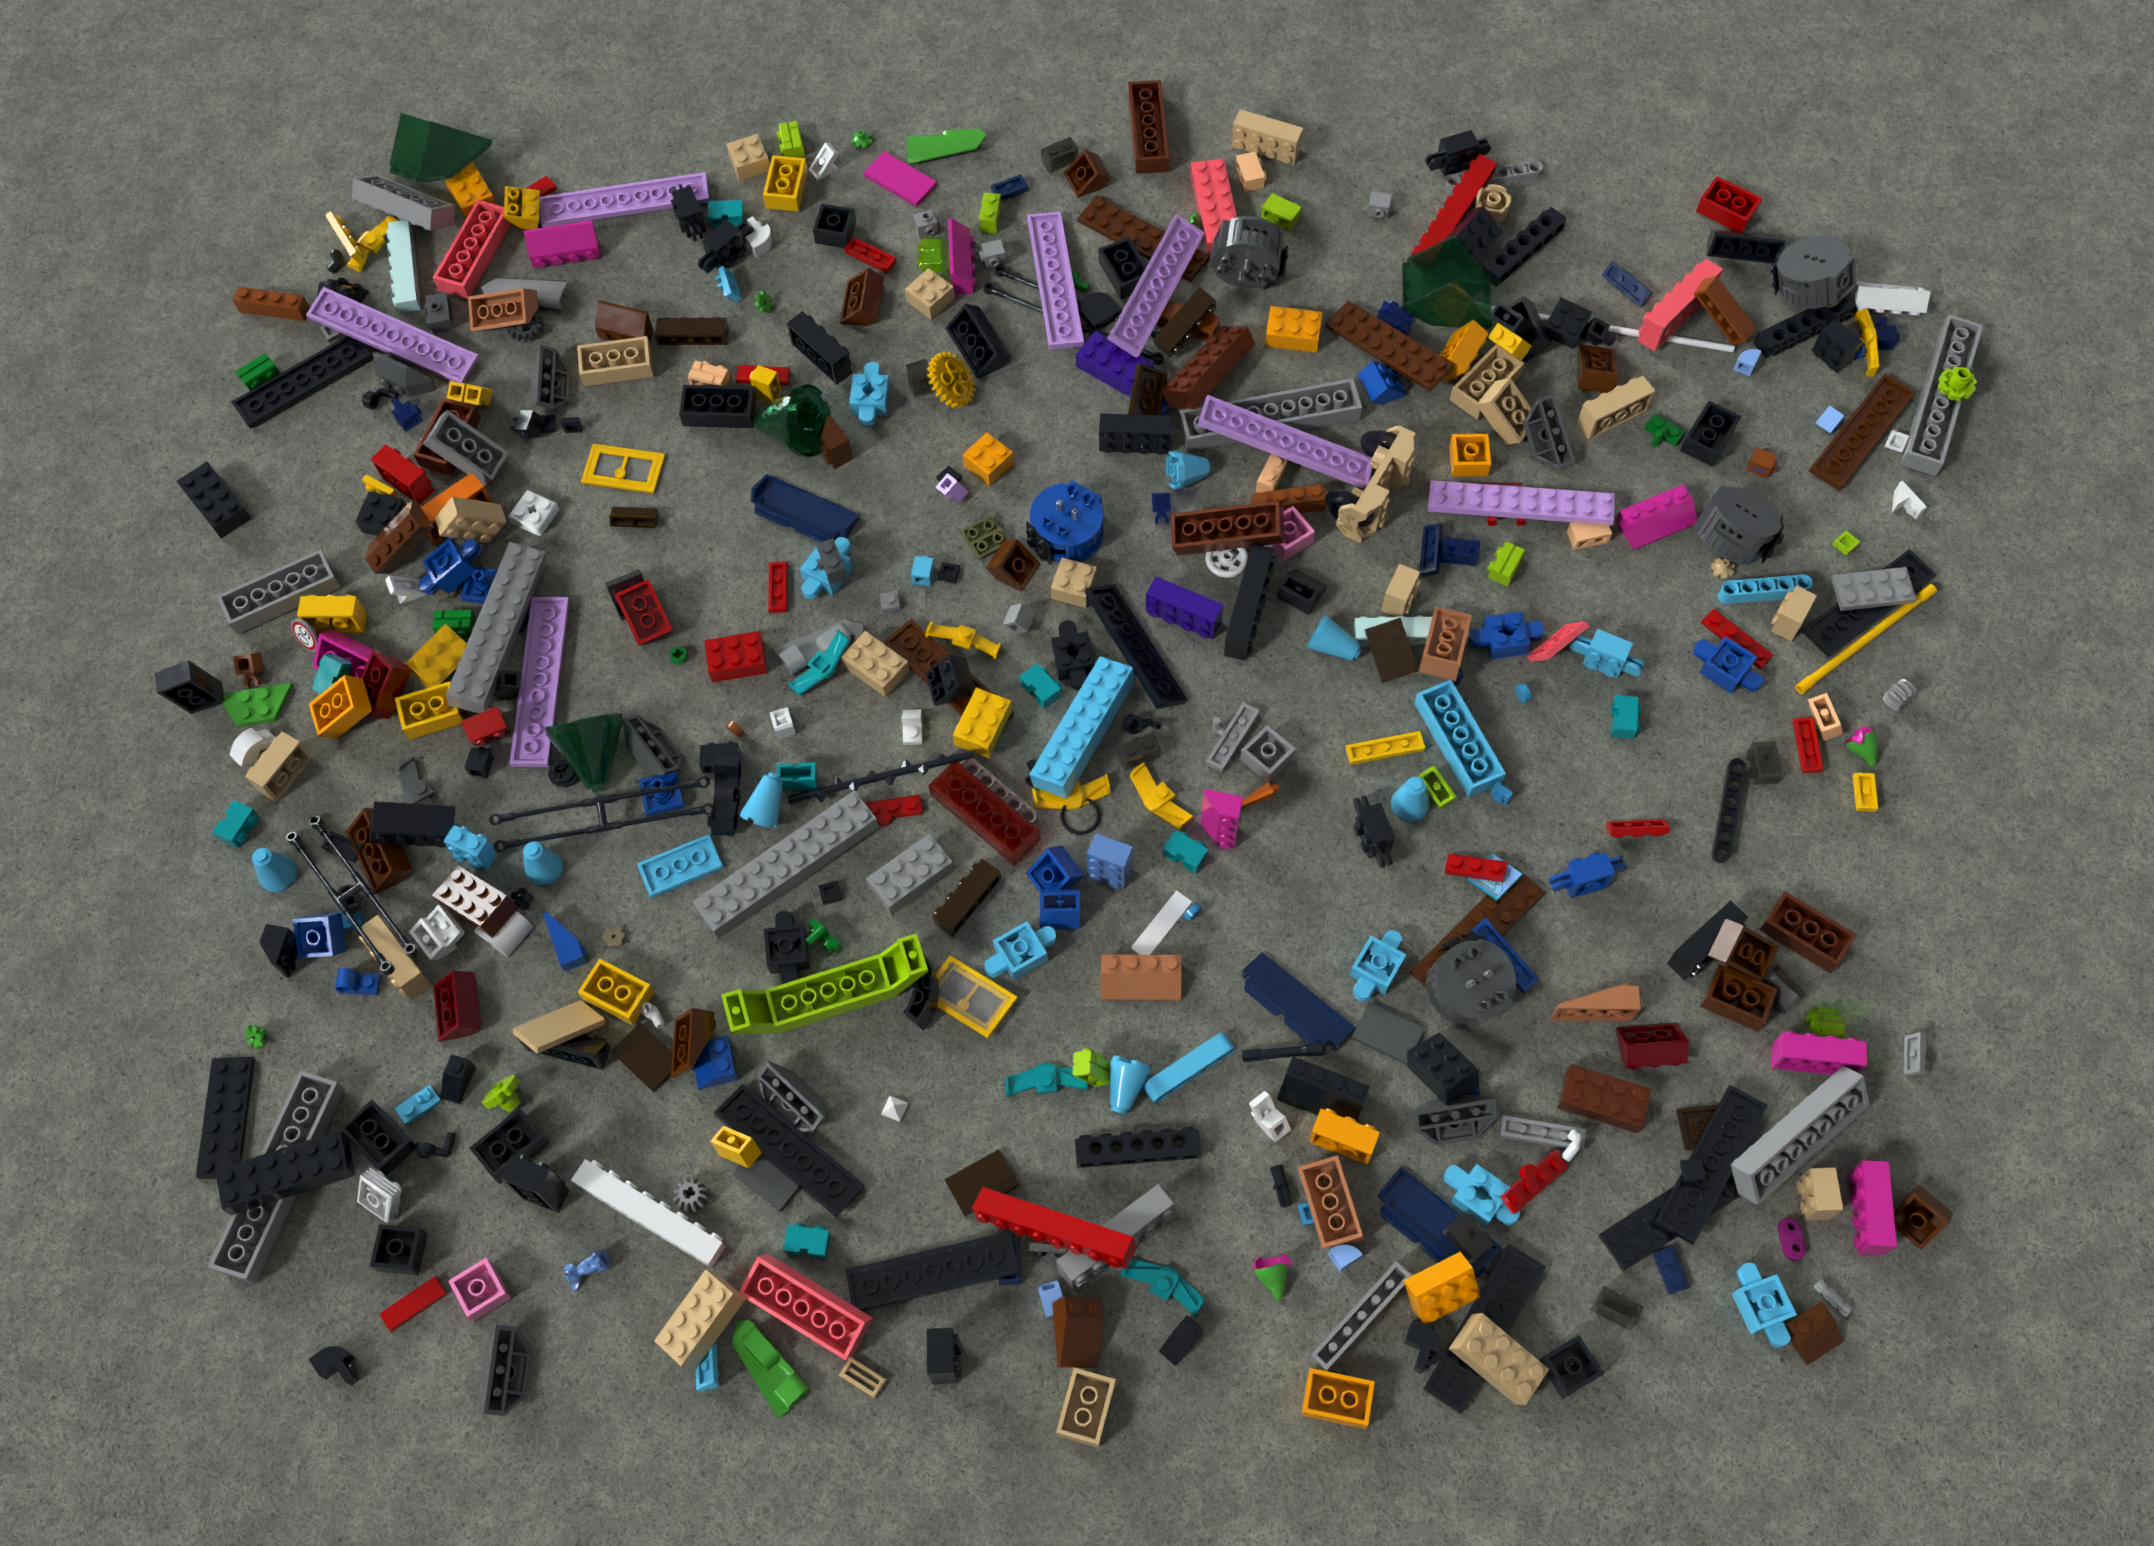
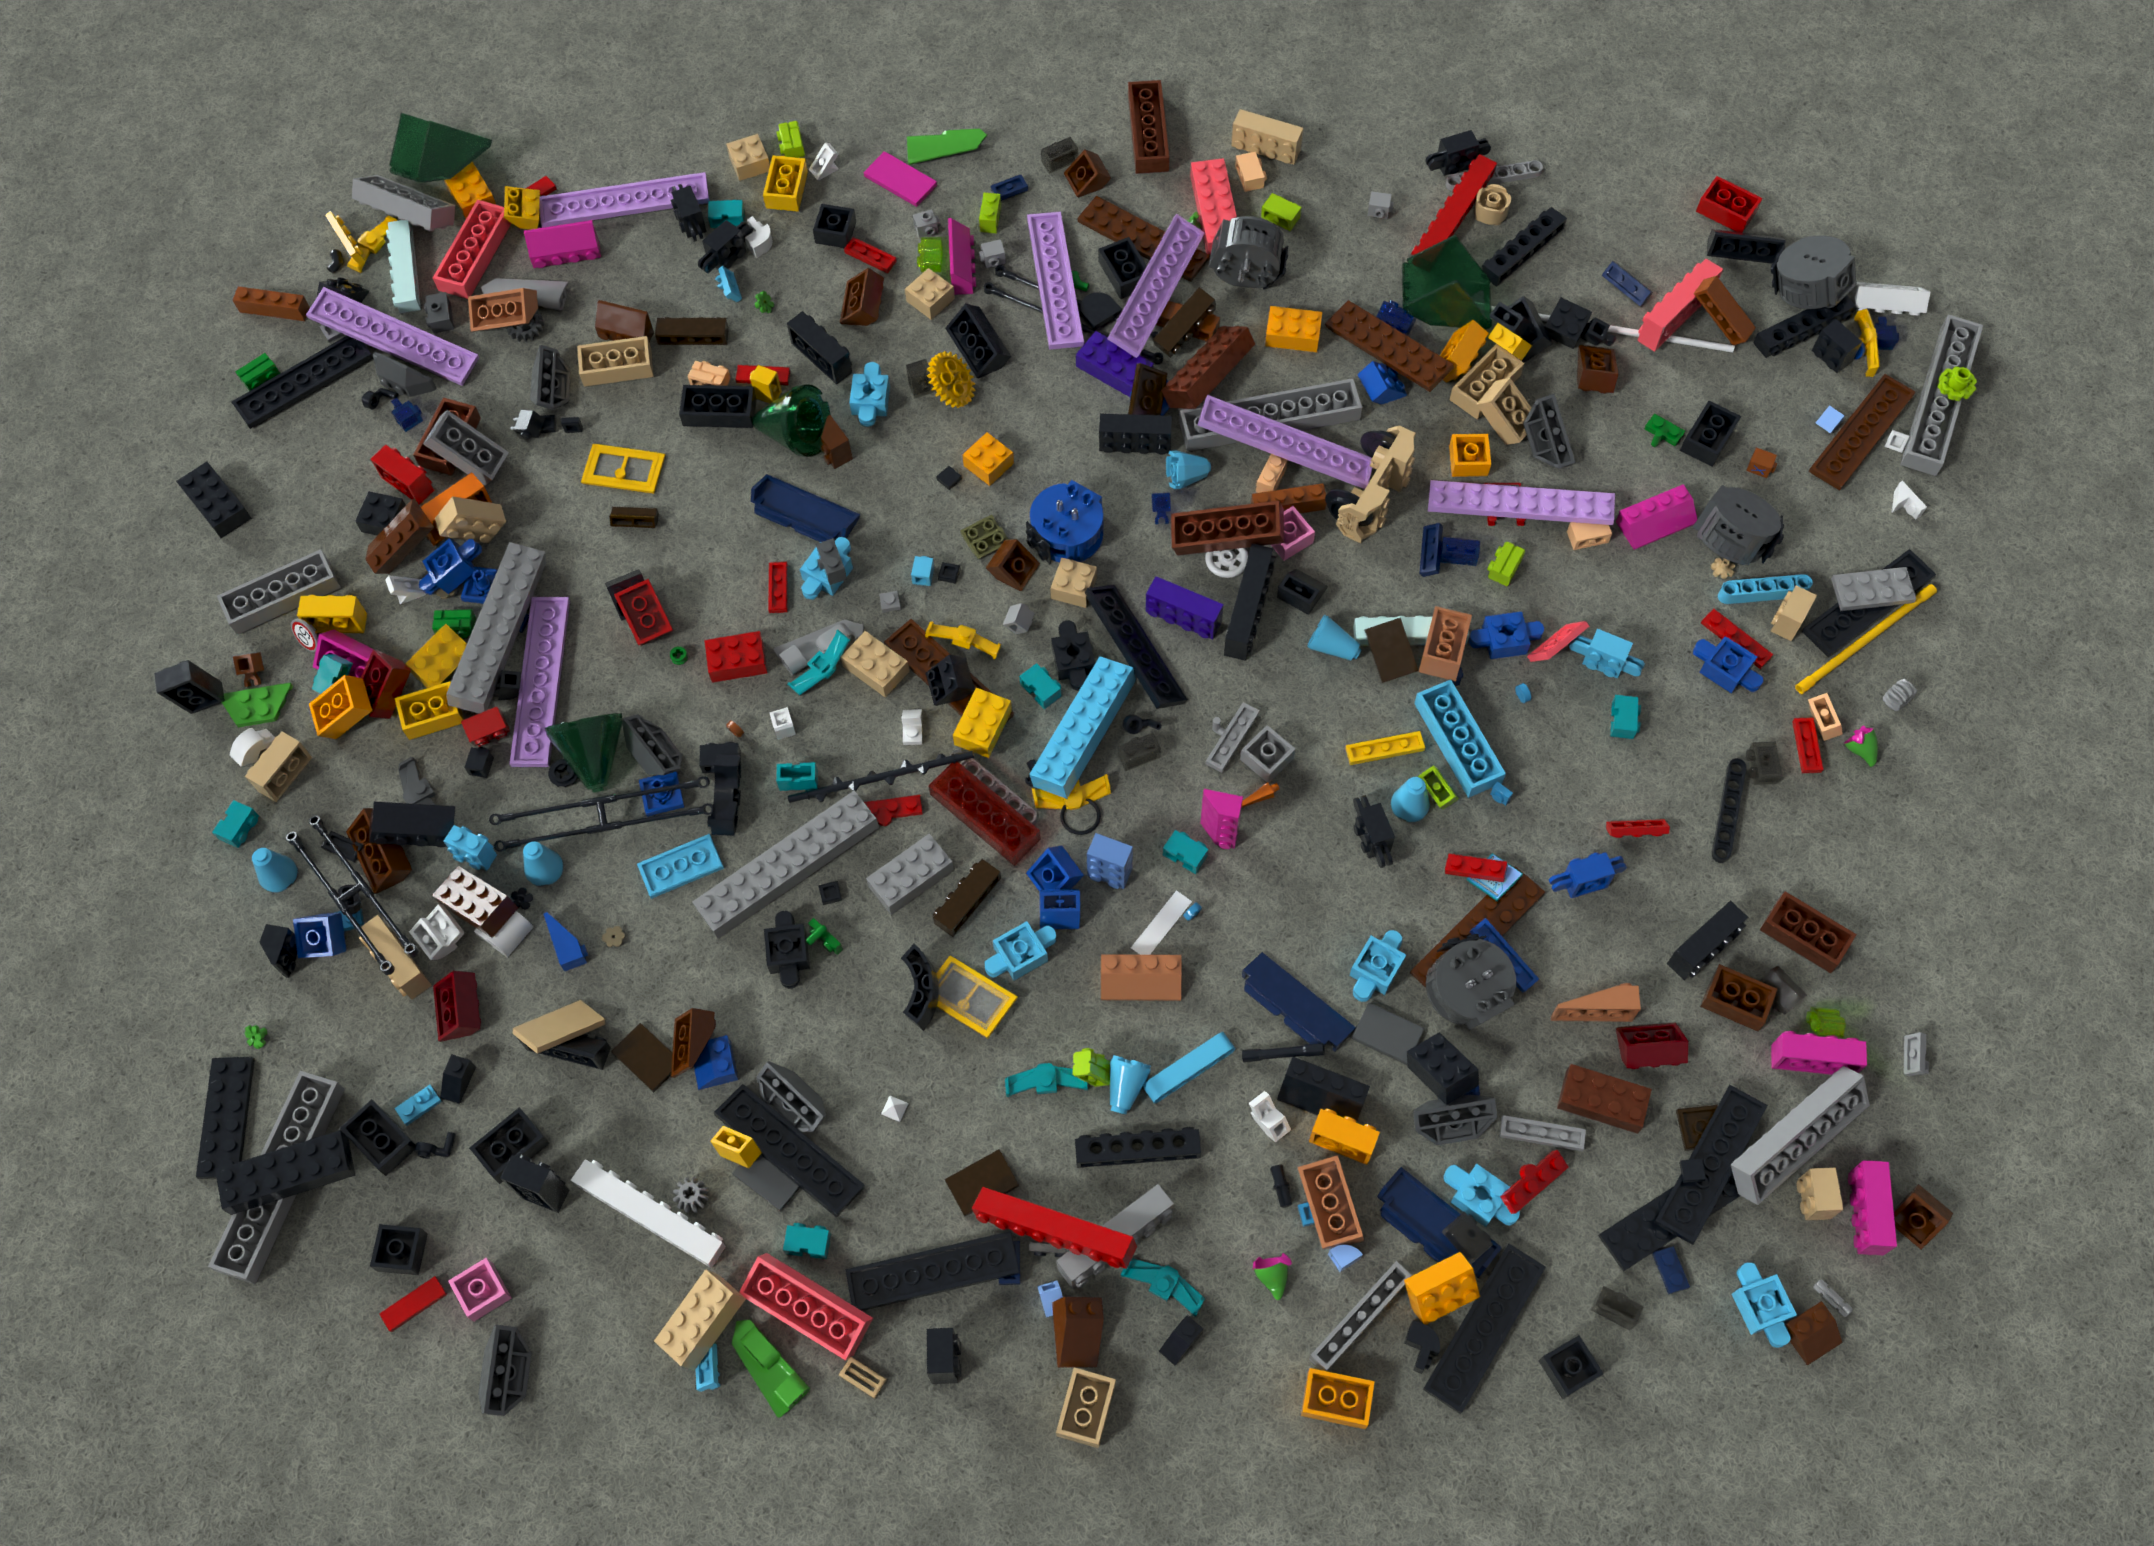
black brick [309,1346,359,1386] -> none
blue plate [335,968,382,995] -> none
white brick [357,1168,402,1223] -> none
yellow plate [362,474,399,498] -> none
yellow hips [447,381,493,407] -> none
lime plant [481,1074,521,1113] -> none
white brick [508,490,559,536] -> none
medium blue animal [564,1249,611,1291] -> none
yellow brick [578,958,655,1026] -> none
white arm [640,1002,665,1029] -> none
lime slope [721,933,928,1034] -> none
medium azure cone [740,772,783,828] -> none
bright green plant [851,130,873,149] -> none
lavender brick [936,473,969,503] -> none
yellow plate [1130,762,1194,830] -> none
tan brick [1381,564,1421,617] -> none
black brick [1442,206,1503,269] -> none
tan brick [1449,1313,1549,1405] -> none
white arm [1562,1129,1583,1162] -> none
tan brick [1577,376,1655,440] -> none
reddish brown brick [1708,919,1780,982] -> none
light blue brick [1733,349,1761,376] -> none
magenta plate [1777,1217,1806,1261] -> none
lime plate [1832,530,1860,556] -> none
yellow plate [1853,773,1878,812] -> none

